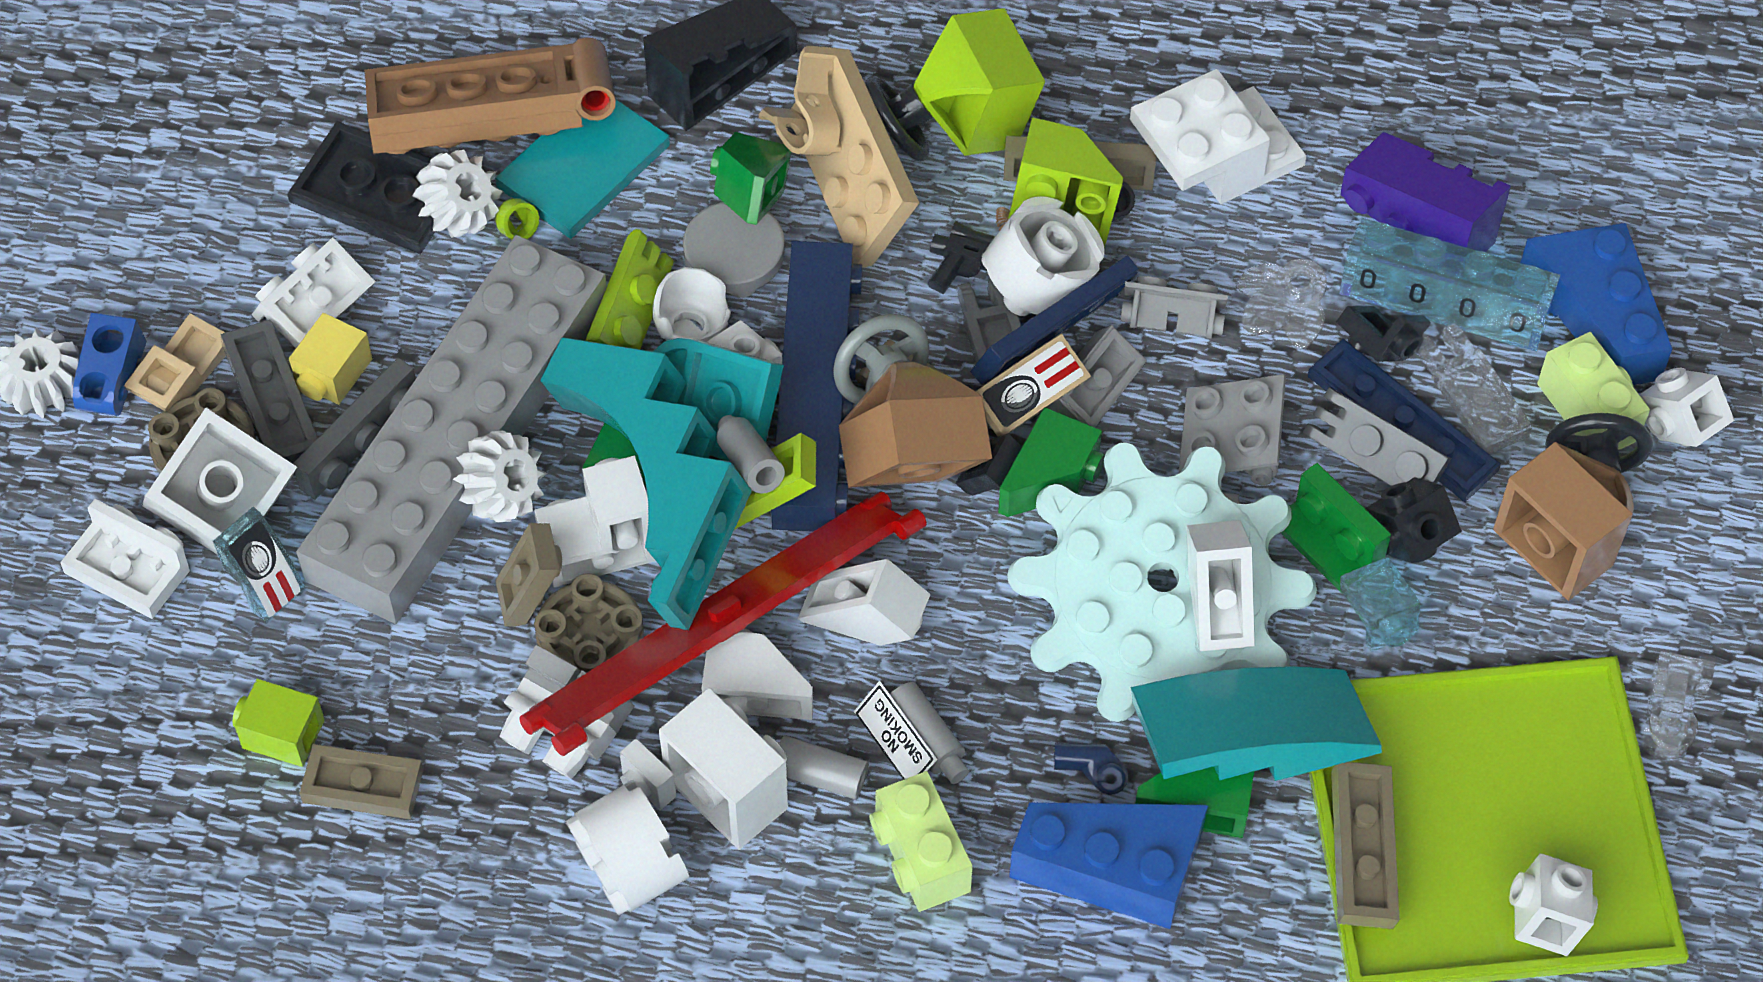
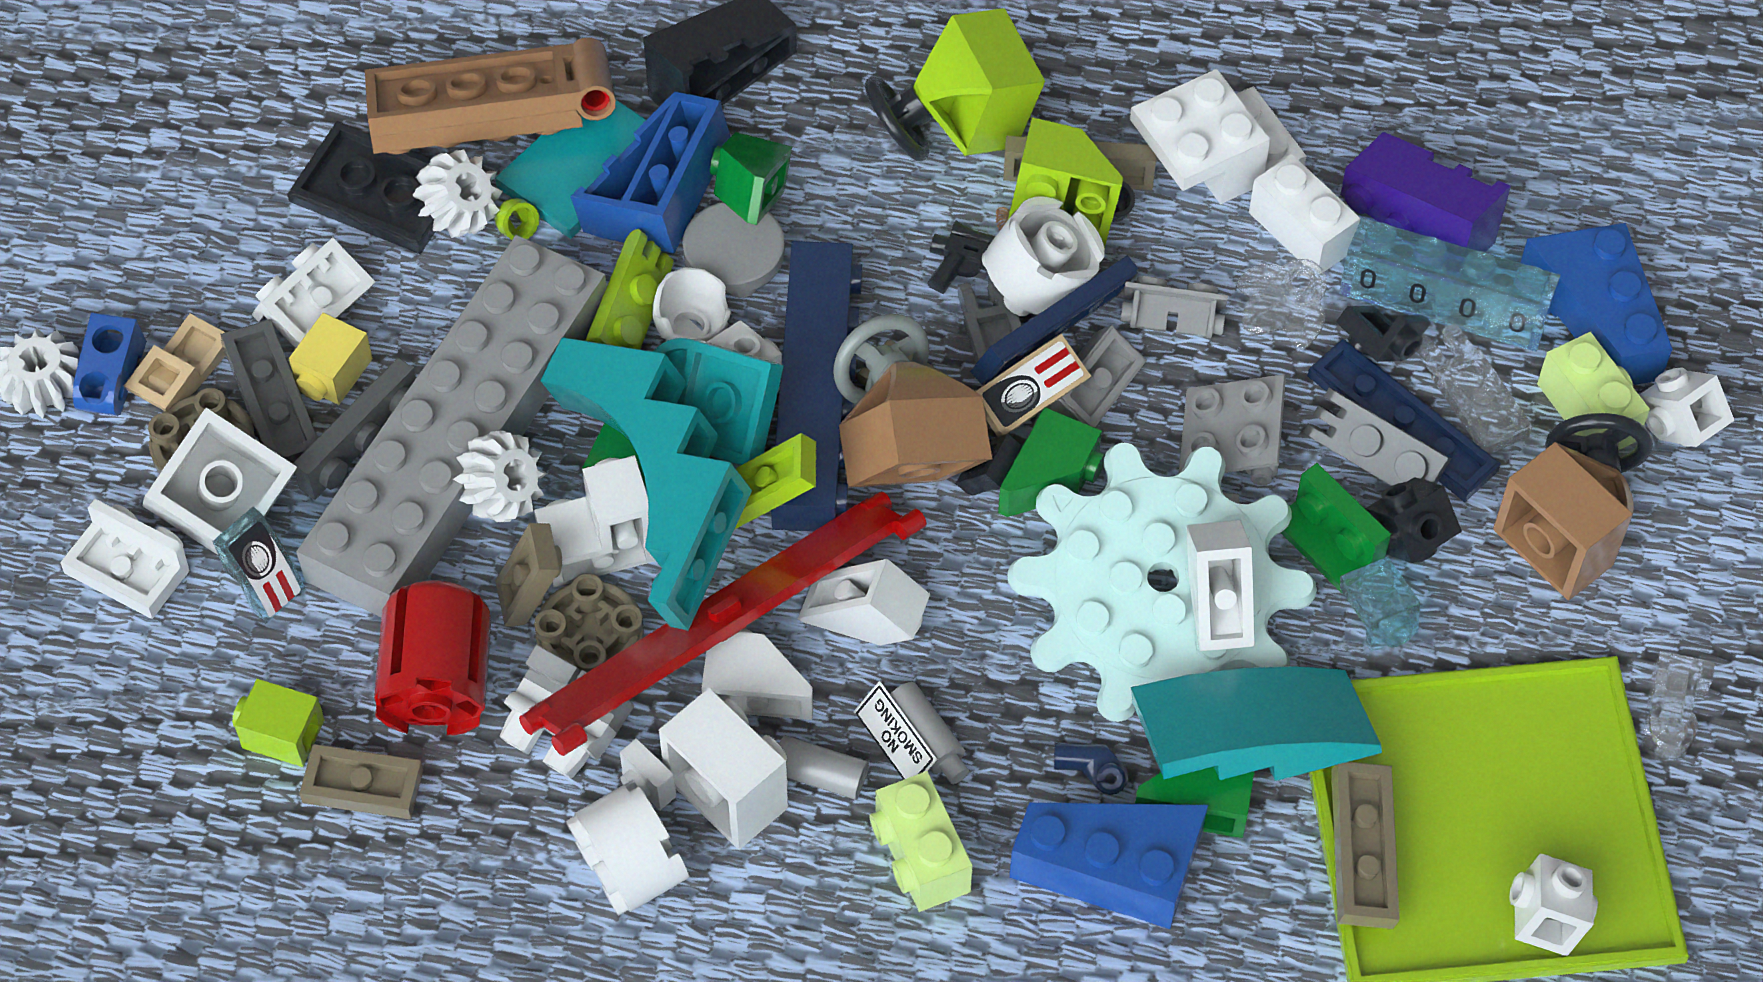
light grey cylinder [717,415,785,493] -> none
tan plate [759,46,919,268] -> none
none -> red cylinder [374,580,491,735]
none -> blue wedge [570,92,731,254]
none -> white brick [1249,154,1361,277]

